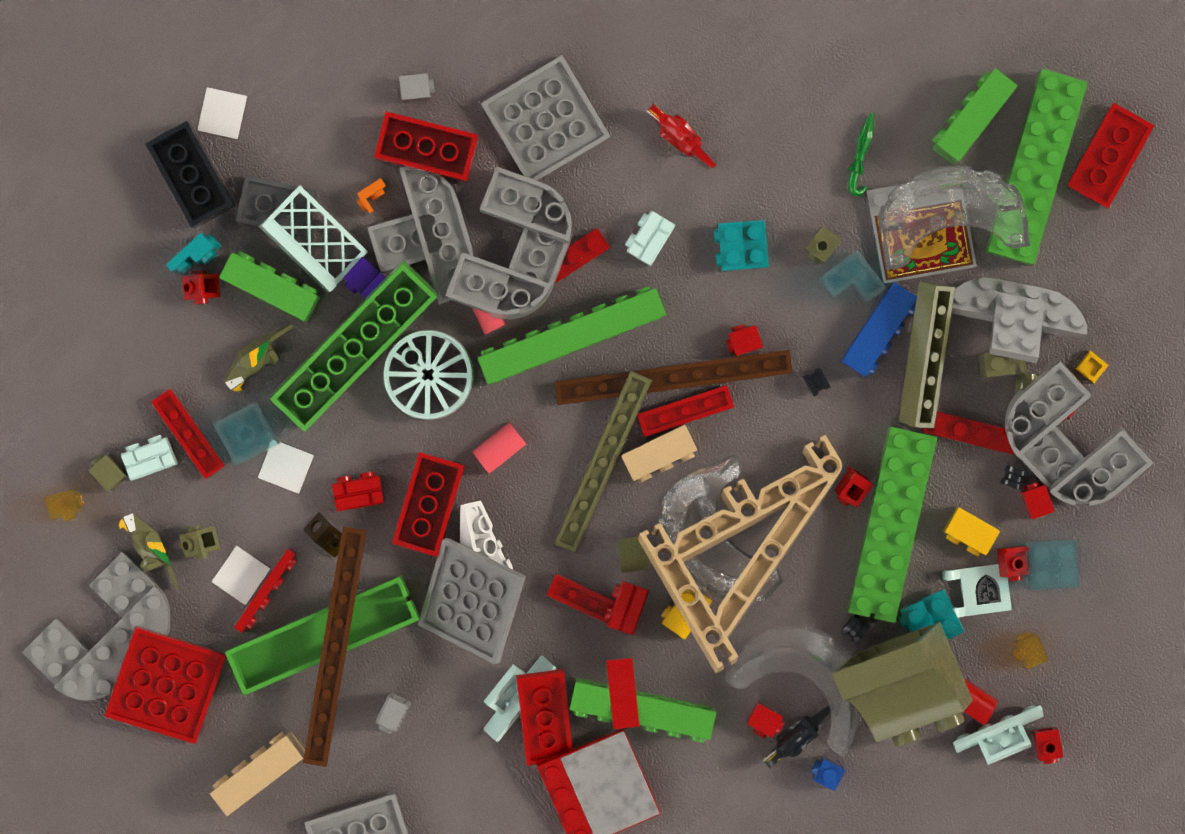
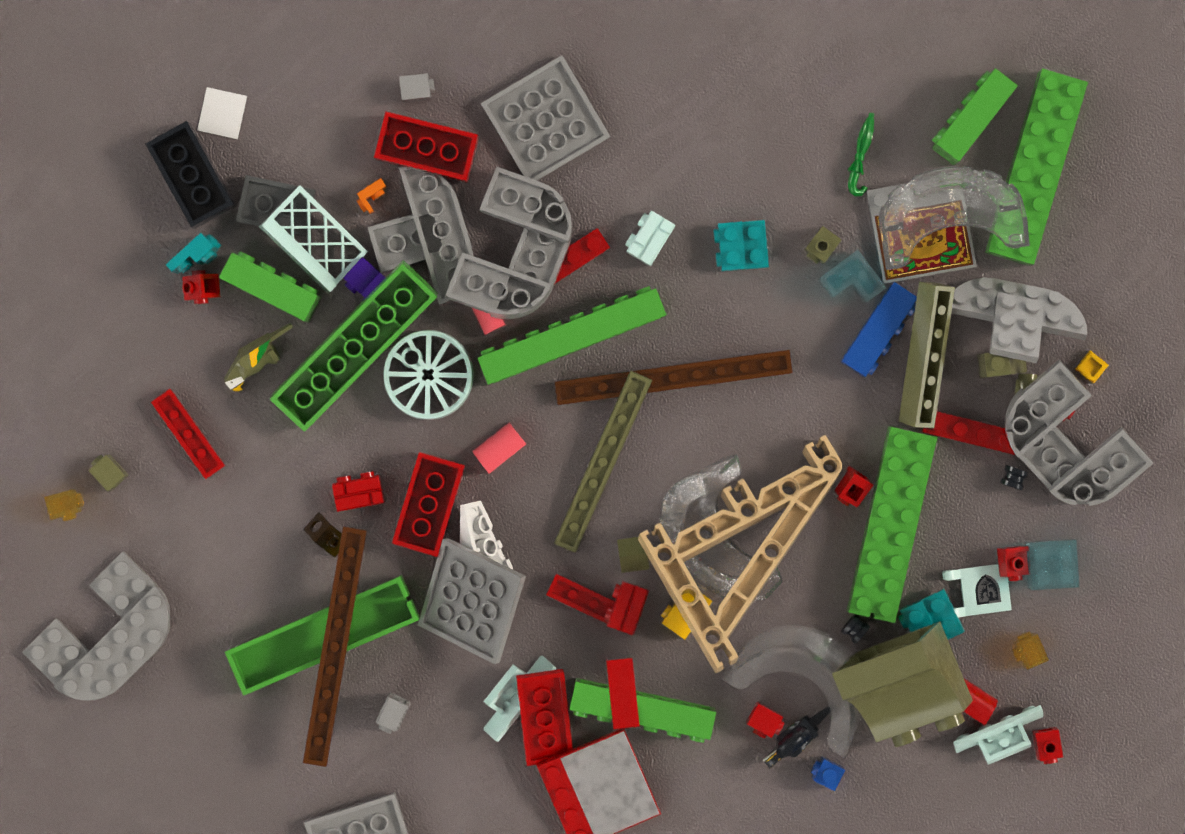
red plate [104,626,226,744] -> none
olive animal [119,513,179,590] -> none
light aqua brick [121,435,178,481] -> none
olive brick [179,524,221,560] -> none
tan brick [210,731,305,816] -> none
white sticker [212,545,270,605] -> none
clear light blue brick [213,402,280,466] -> none
red plate [234,548,298,633] -> none
white sticker [258,440,314,494] -> none
tan brick [621,424,697,483] -> none
red plate [637,385,734,437] -> none
red animal [646,103,716,169] -> none
red brick [725,324,763,357] -> none
black wheel [803,367,831,397] -> none
yellow piece [943,507,1000,557] -> none
red brick [1020,482,1055,520] -> none
red plate [1066,102,1155,209] -> none

